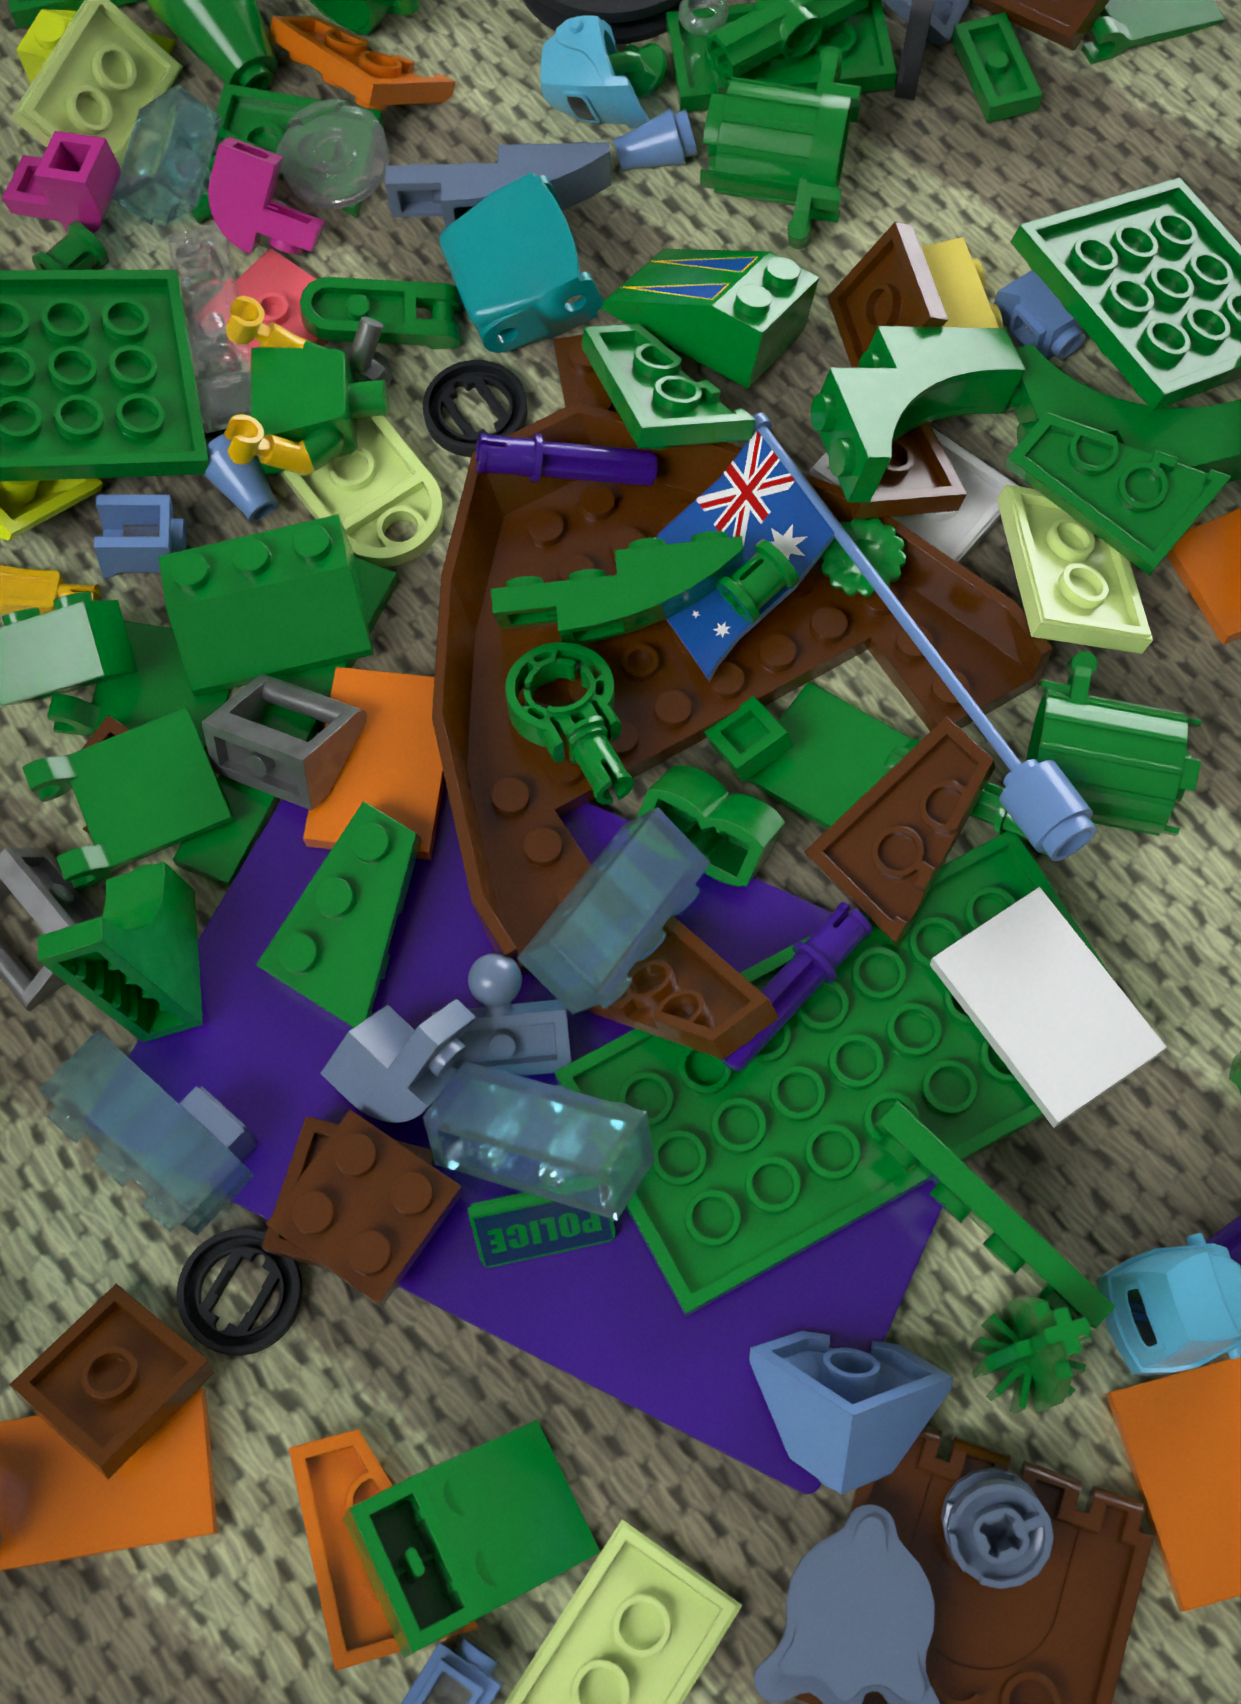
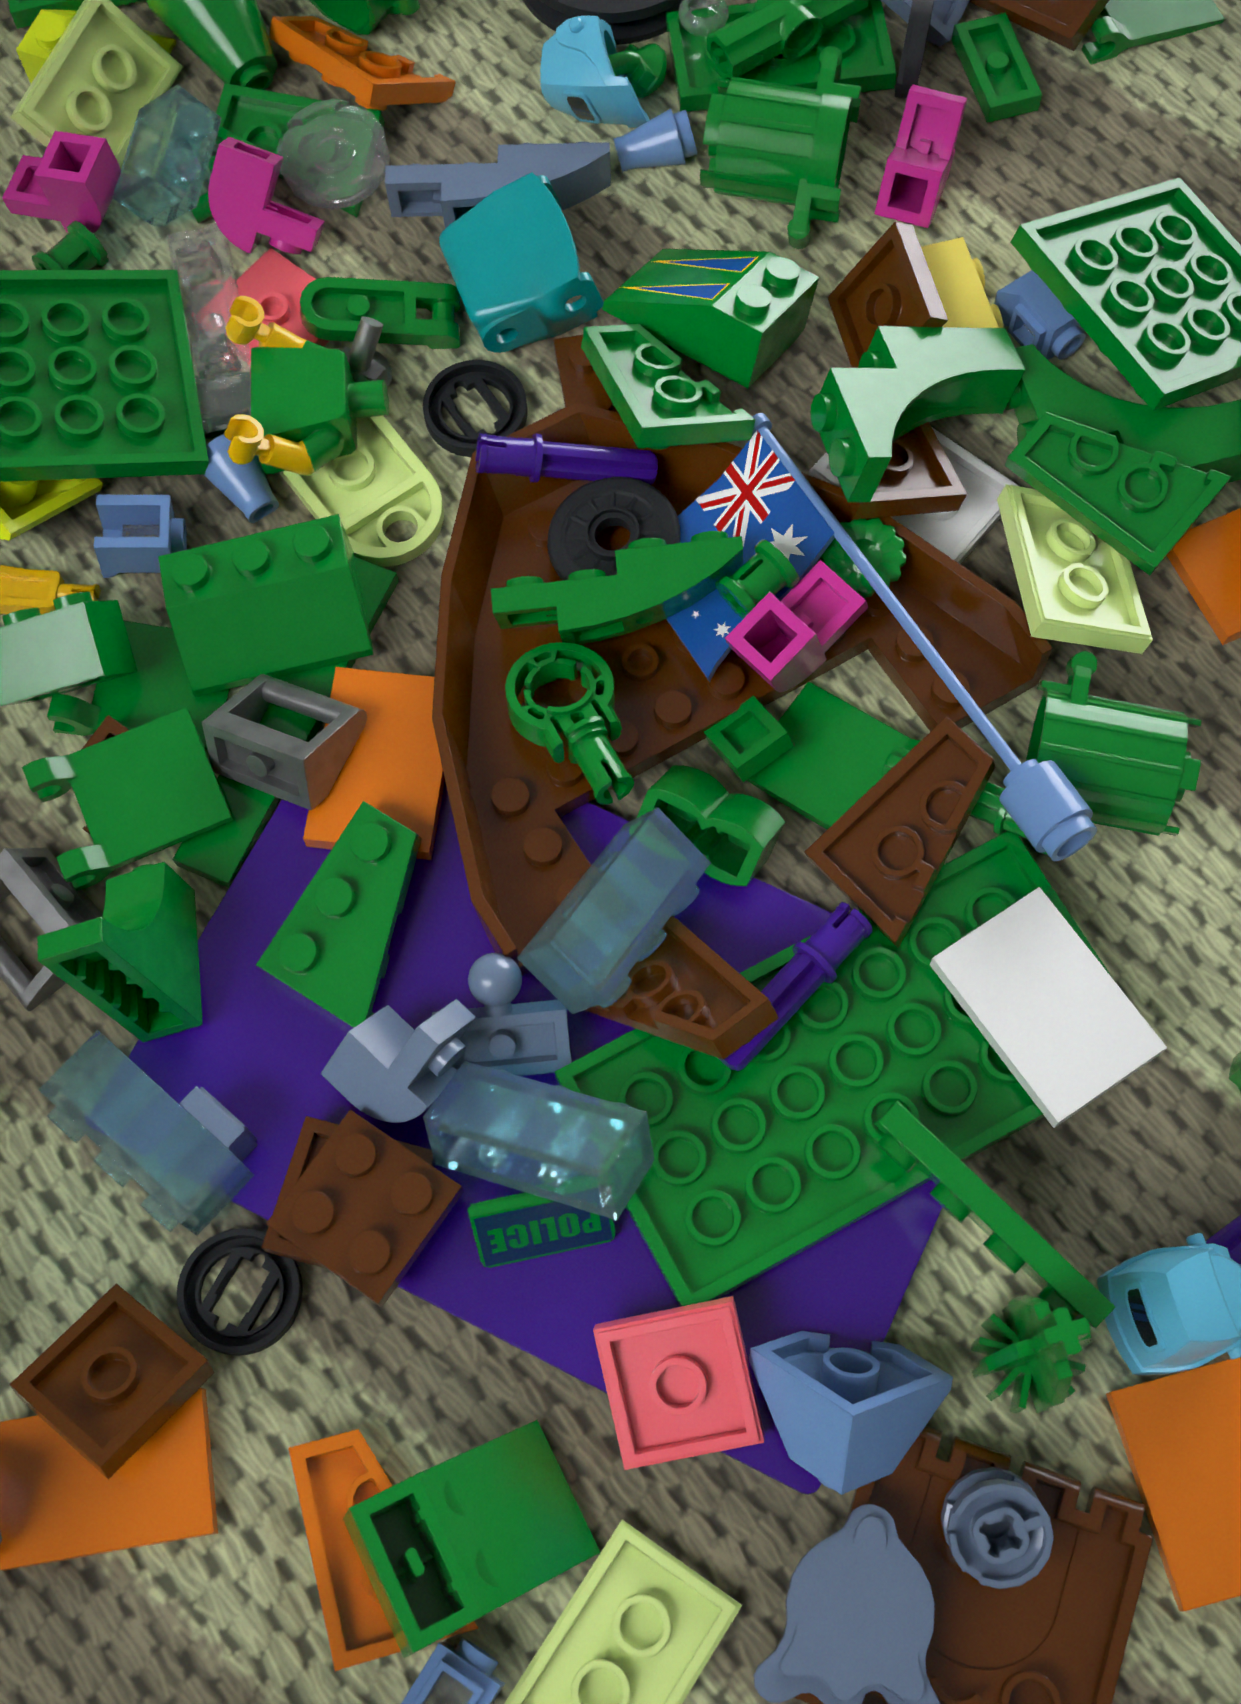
none -> black wheel [547,477,681,581]
none -> coral plate [593,1296,765,1470]
none -> dark pink brick [725,560,868,692]
none -> dark pink brick [874,85,967,228]

